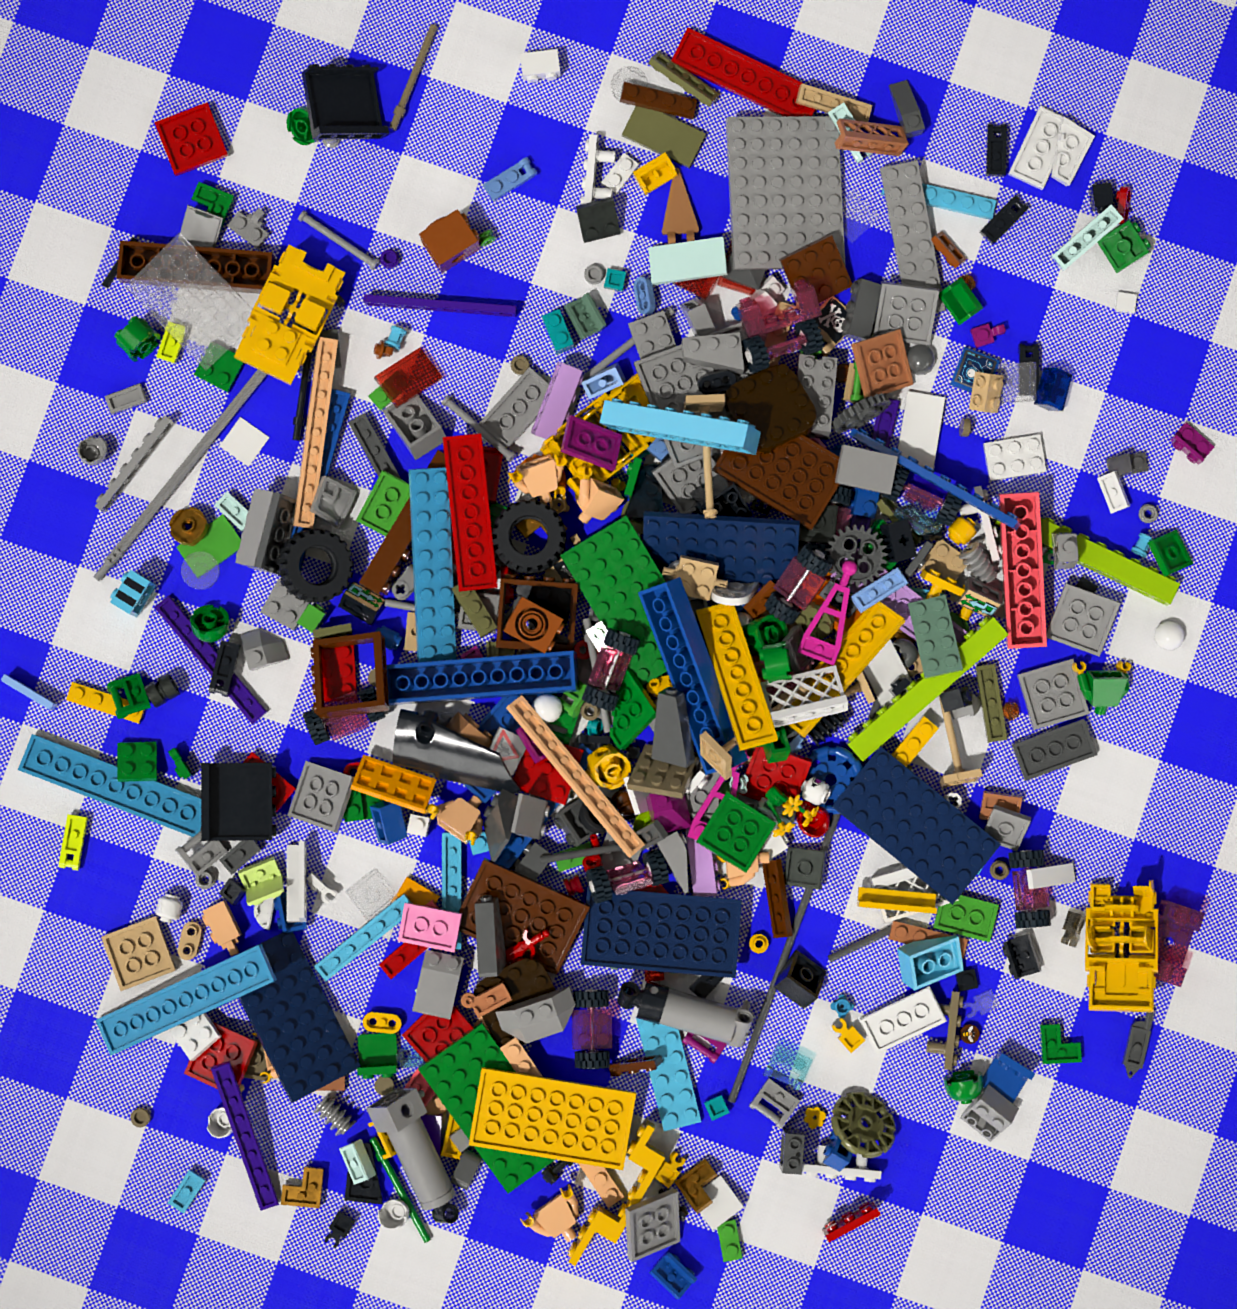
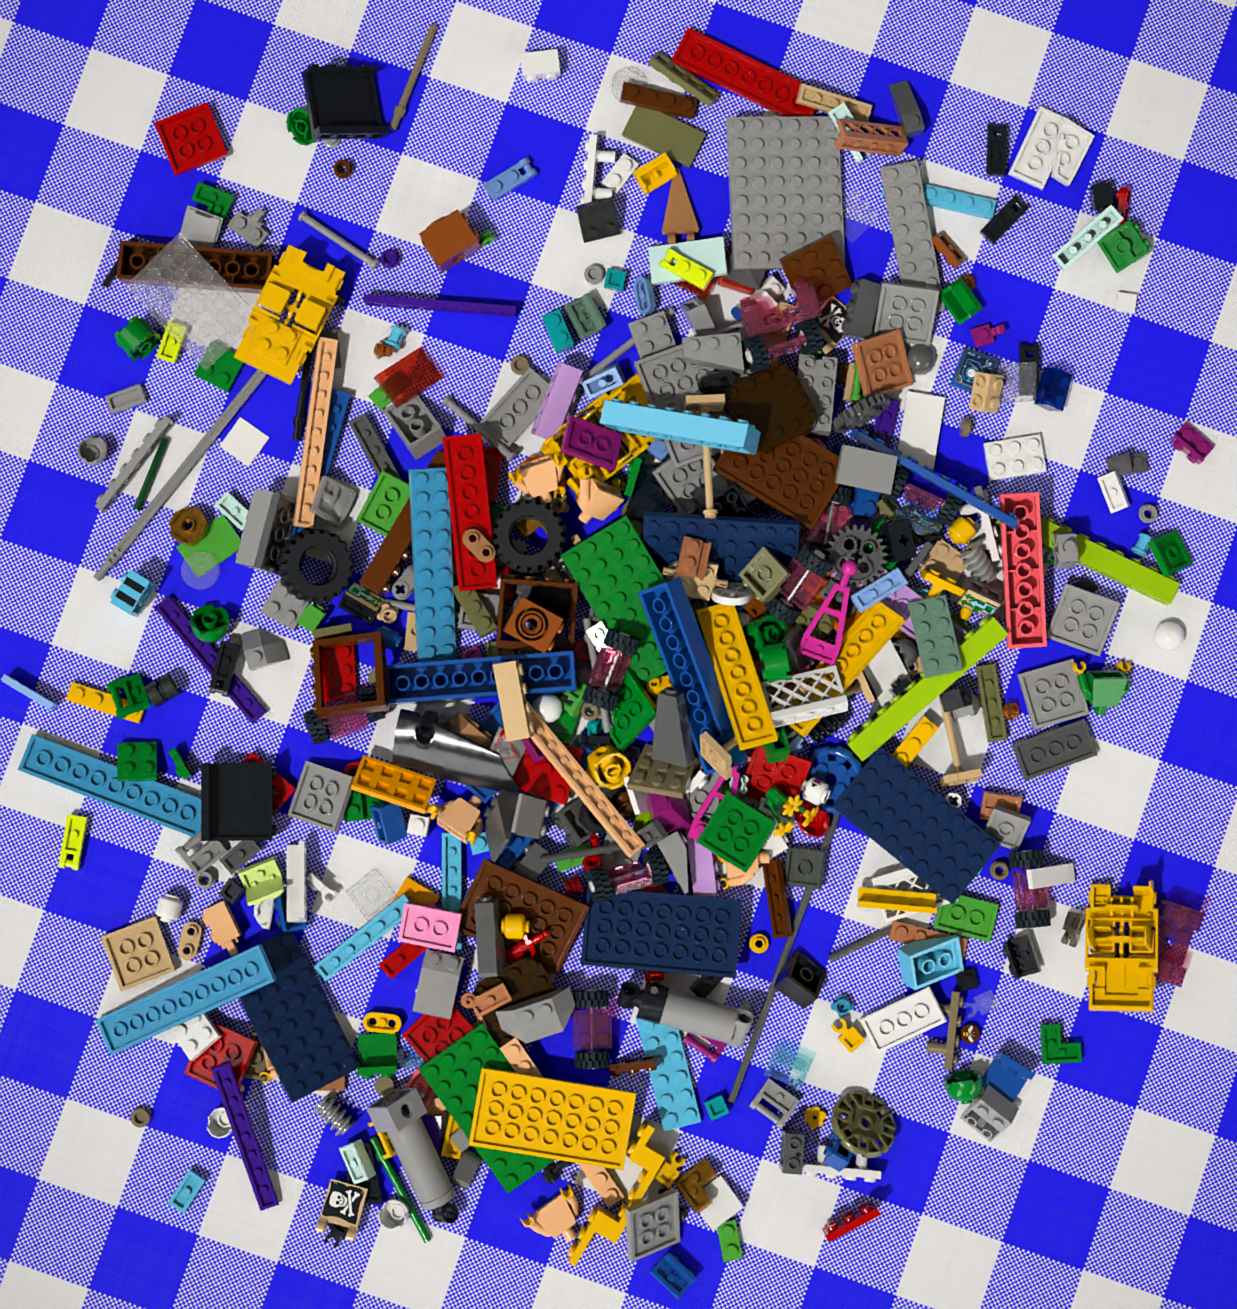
pearl gold plate [281,1166,324,1208] -> none
pearl dark grey plate [799,505,838,544] -> none
dark grey plate [1122,1012,1154,1079] -> none
none -> dark green bar [133,438,169,511]
none -> flag [316,1179,368,1241]
none -> reddish brown plate [333,160,353,179]
none -> tan plate [377,603,399,624]
none -> medium nougat plate [462,529,496,562]
none -> tan brick [493,660,535,742]
none -> yellow head [501,913,530,939]
none -> neon yellow plate [658,248,714,291]
none -> nougat plate [676,536,711,581]
none -> olive plate [738,547,791,602]

